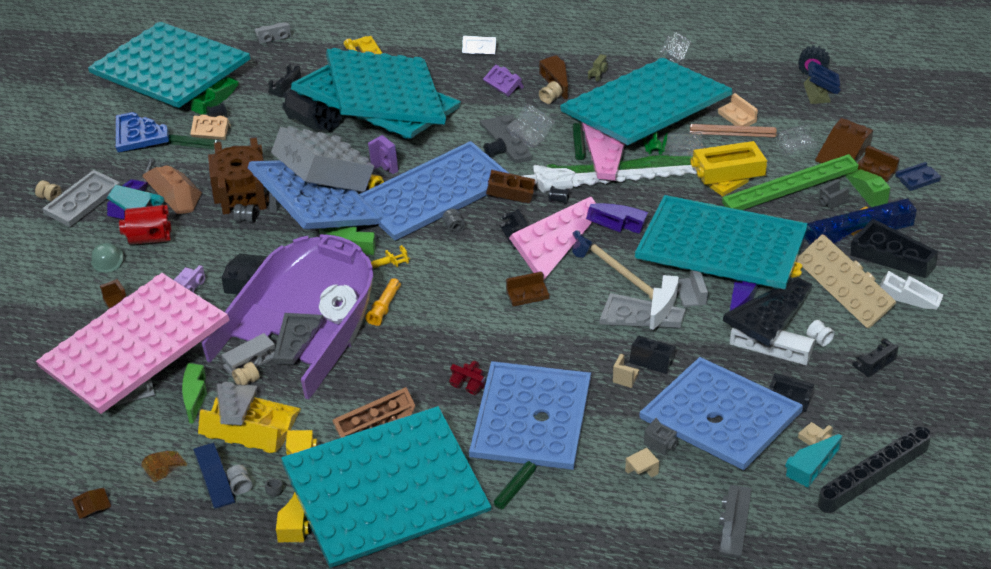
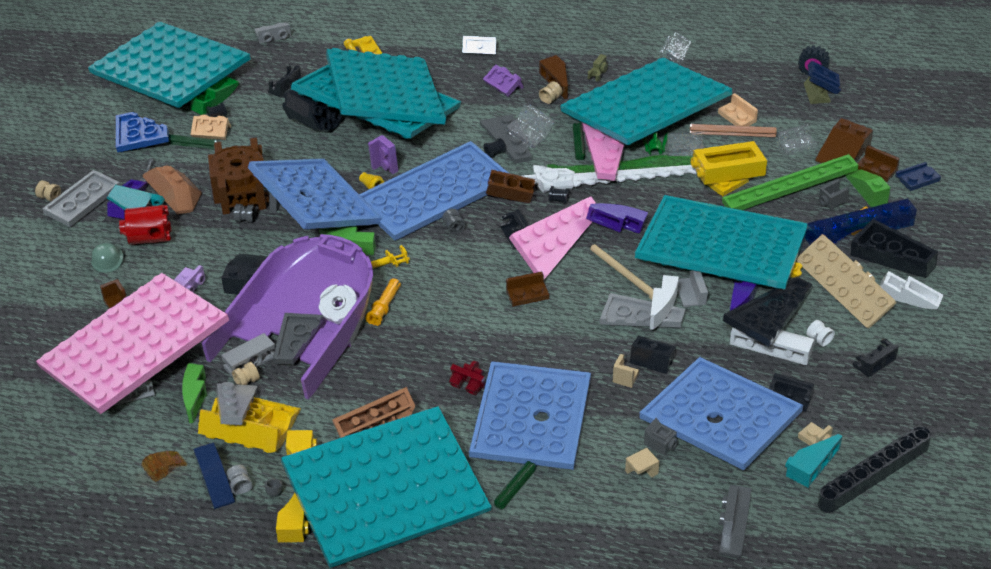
reddish brown panel [72,487,111,519] -> none
light grey piece [271,126,374,192] -> none
dark blue piece [572,230,592,258] -> none

